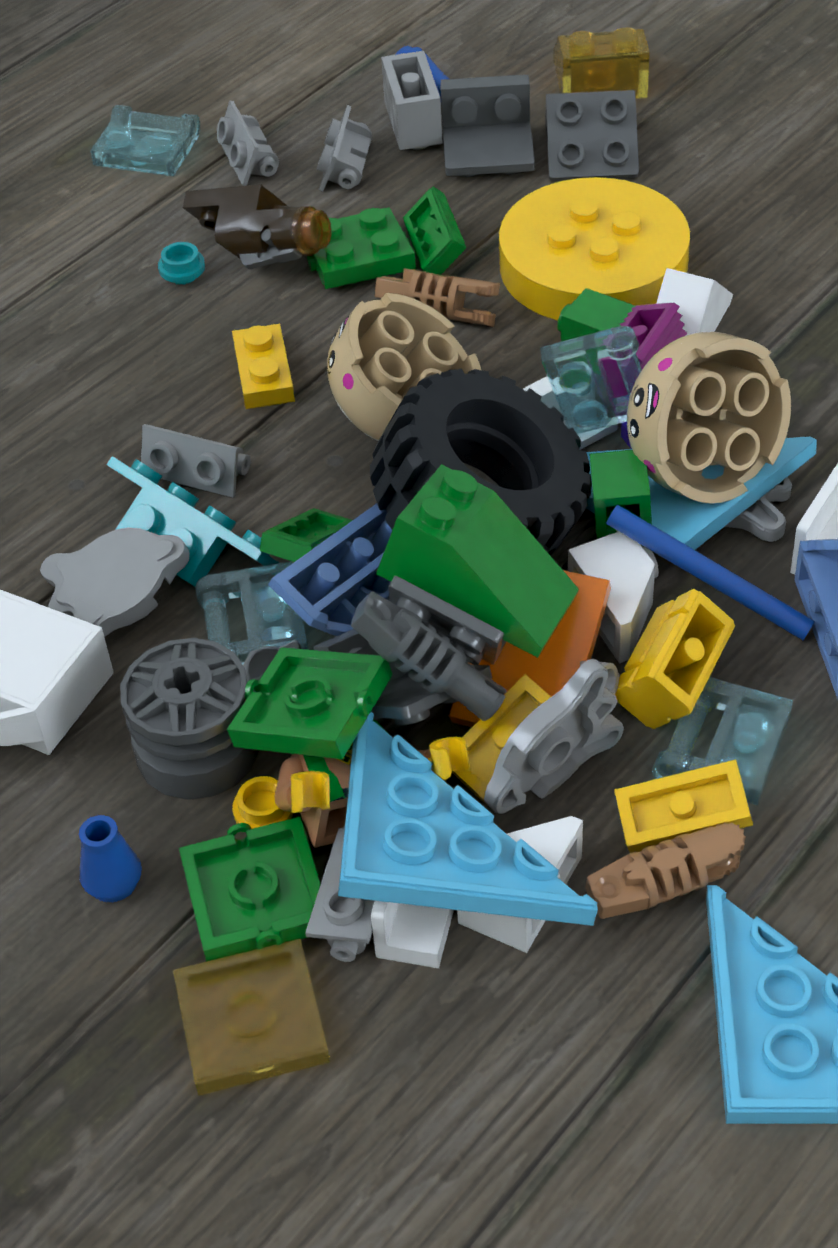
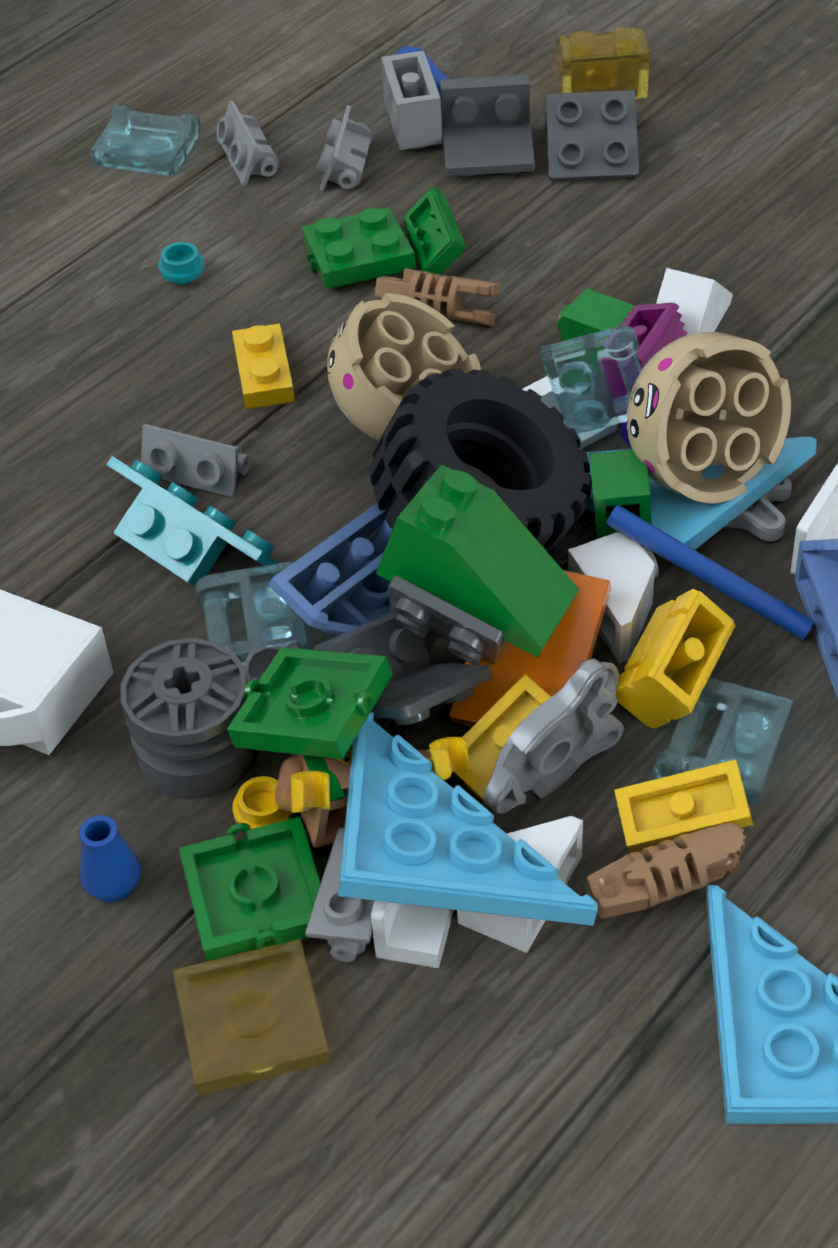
light grey tile [40,528,190,637] -> none
dark brown plate [183,184,332,269] -> none
green plate [260,508,353,562] -> none
dark grey hinge [351,591,507,721] -> none
yellow brick [499,177,690,321] -> none

